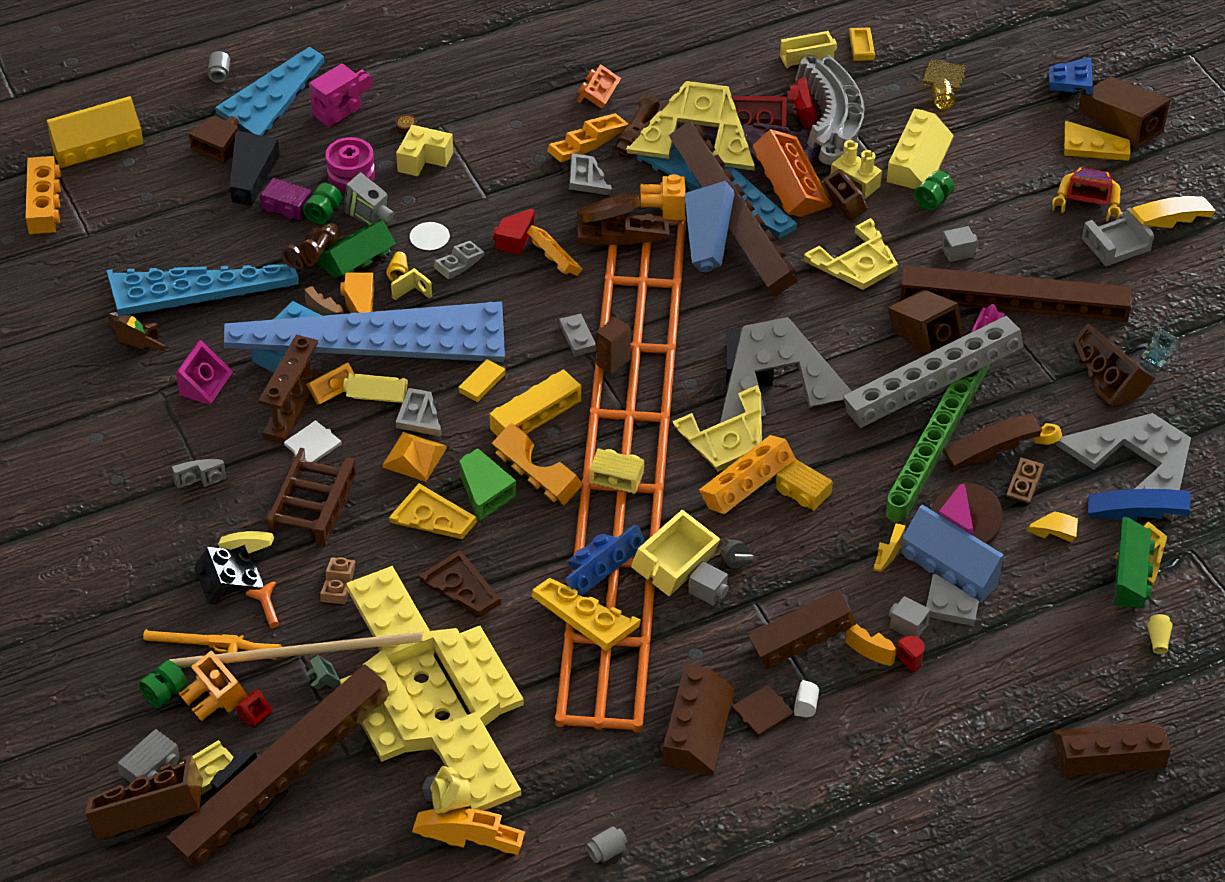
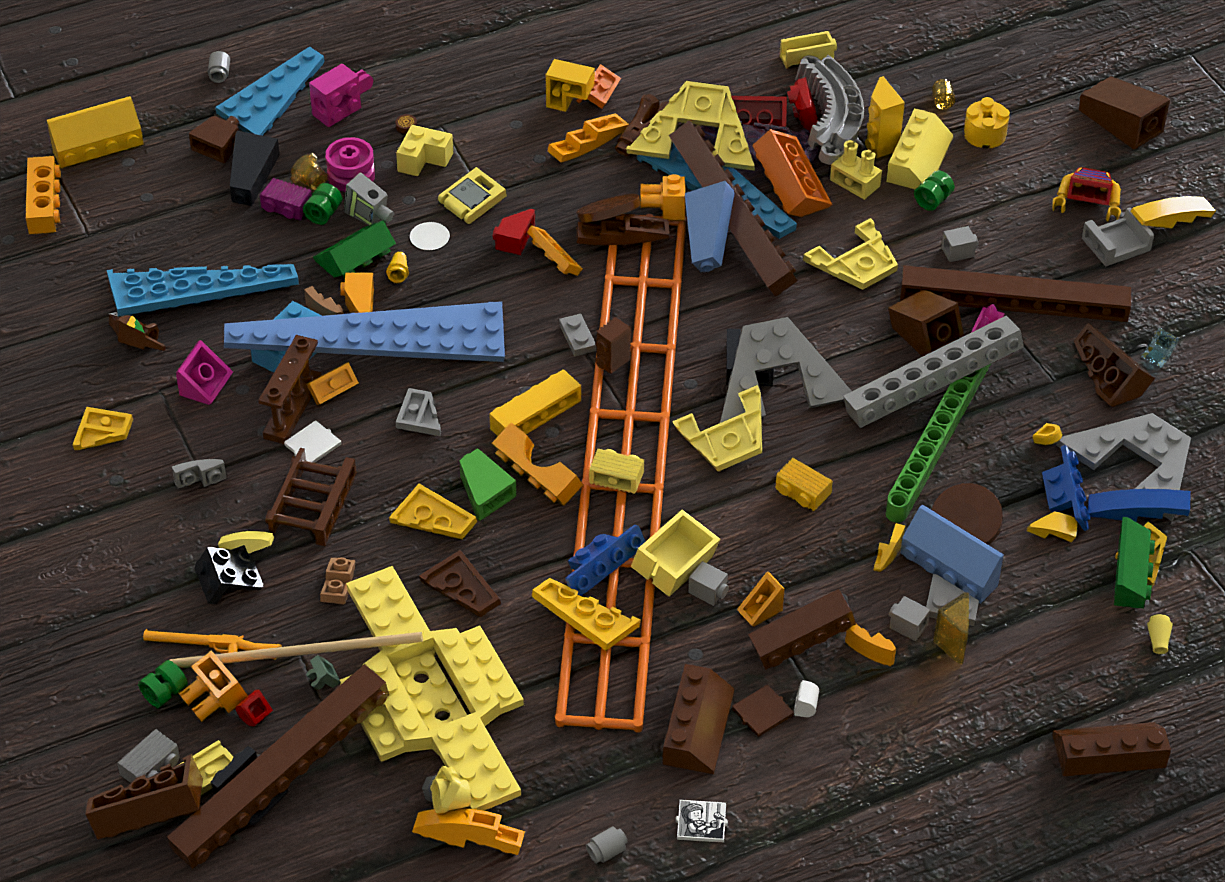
orange piece [246,582,279,628] -> none
reddish brown piece [282,223,340,270] -> none
light yellow window [343,373,408,403] -> none
light orange slope [383,432,447,482] -> none
light yellow bracket [391,268,432,300] -> none
light grey slope [434,241,484,279] -> none
yellow tile [459,359,506,402] -> none
light grey wing [569,153,612,196] -> none
light orange brick [699,435,796,514] -> none
dark grey piece [719,539,753,569] -> none
reddish brown brick [823,169,868,220] -> none
yellow tile [849,28,875,61] -> none
red brick [896,636,925,672] -> none
clear yellow piece [923,59,966,91] -> none
dark pink slope [939,484,974,536] -> none
reddish brown slope [943,413,1042,469] -> none
medium nougat slope [1006,458,1044,504] -> none
blue wing [1049,57,1093,94] -> none
yellow wing [1064,121,1130,161] -> none
none -> yellow wing [73,407,133,450]
none -> clear yellow piece [289,152,327,190]
none -> light yellow container [438,167,507,224]
none -> yellow brick [546,59,595,112]
none -> piece [676,800,728,843]
none -> light orange slope [737,572,785,627]
none -> yellow slope [865,76,905,159]
none -> clear yellow slope [933,592,969,664]
none -> yellow brick [964,97,1010,148]
none -> blue bracket [1042,445,1090,531]

